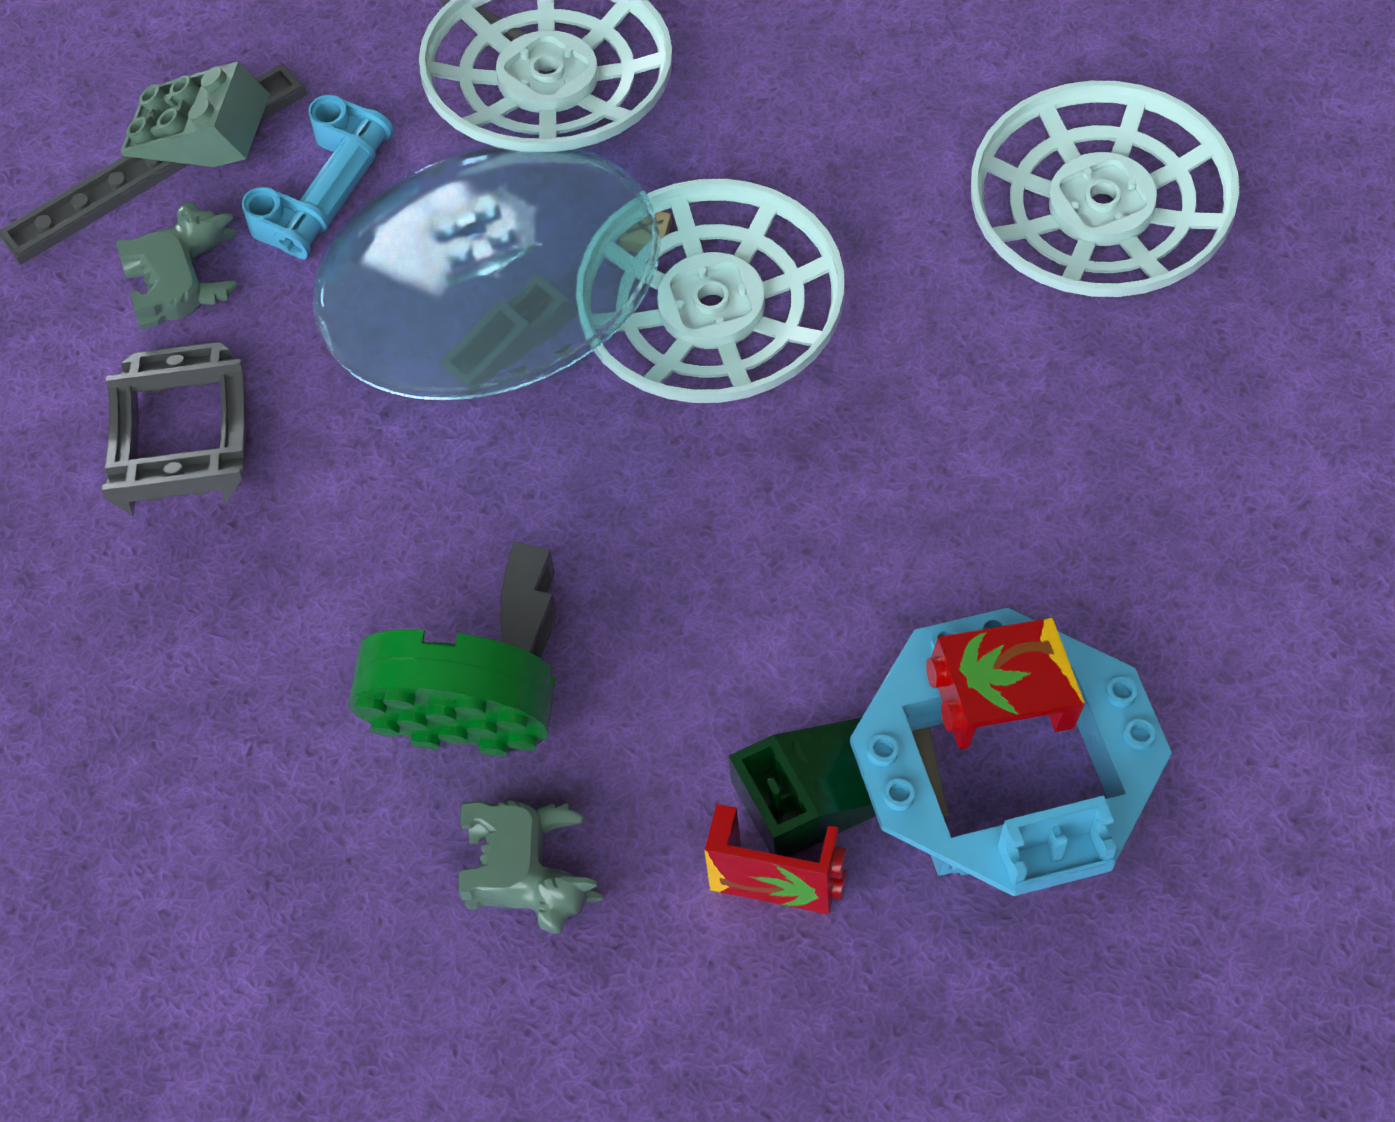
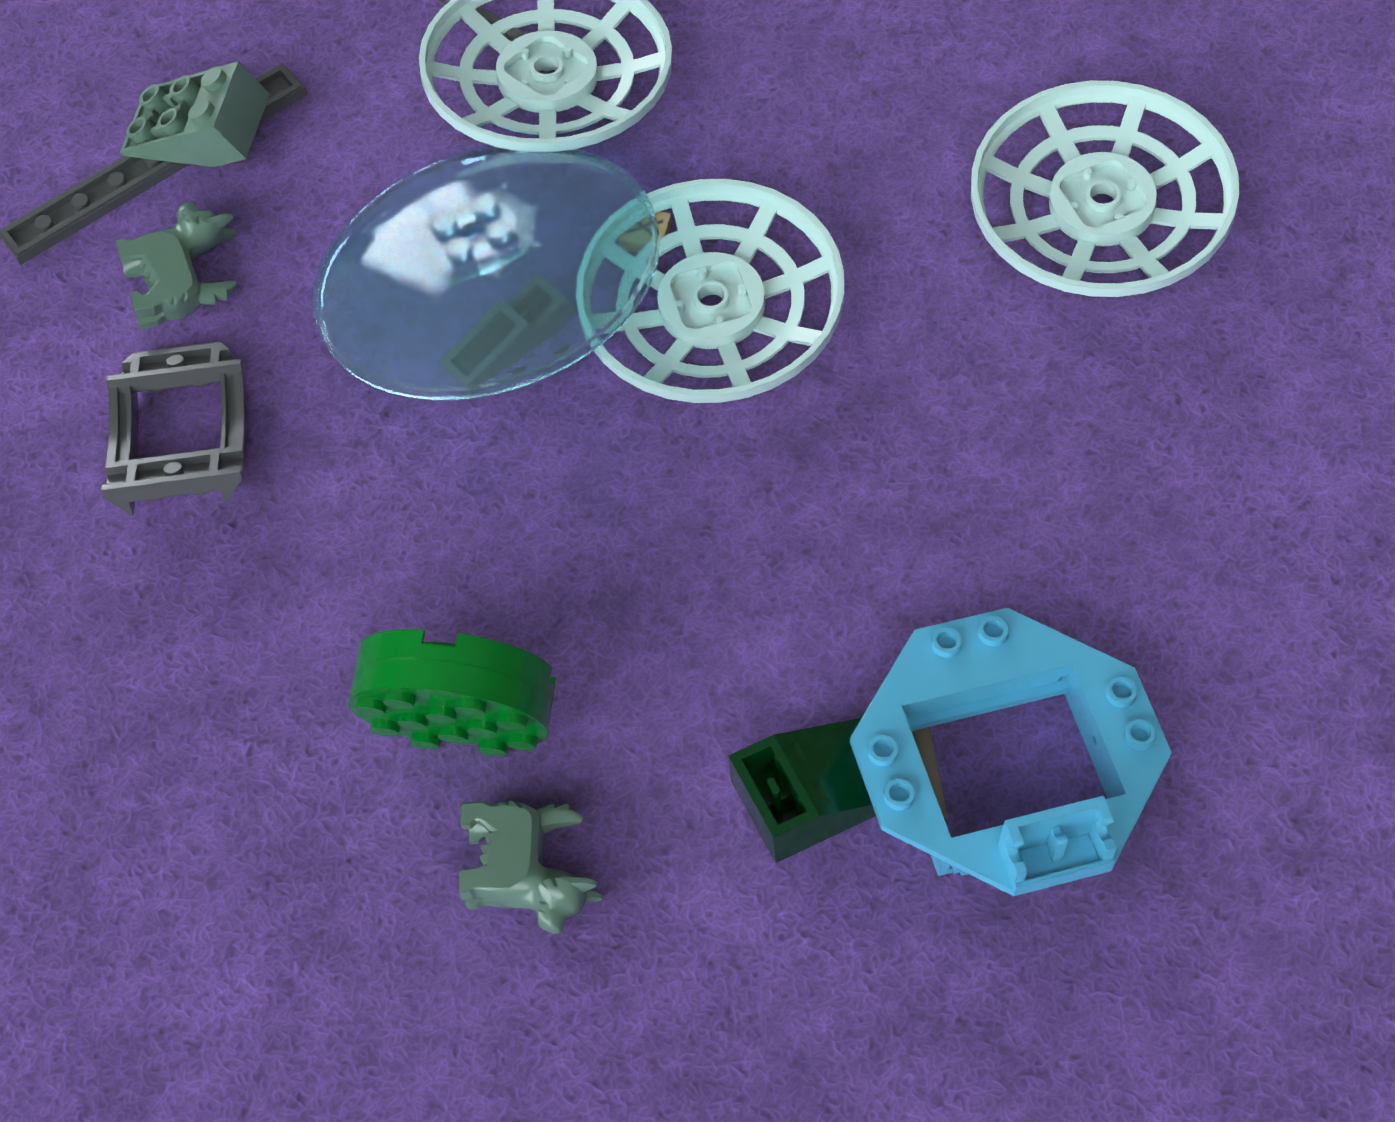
medium azure piece [242,95,394,259] -> none
dark grey slope [500,541,557,658] -> none
red panel [704,804,847,914] -> none
red panel [926,618,1085,749] -> none

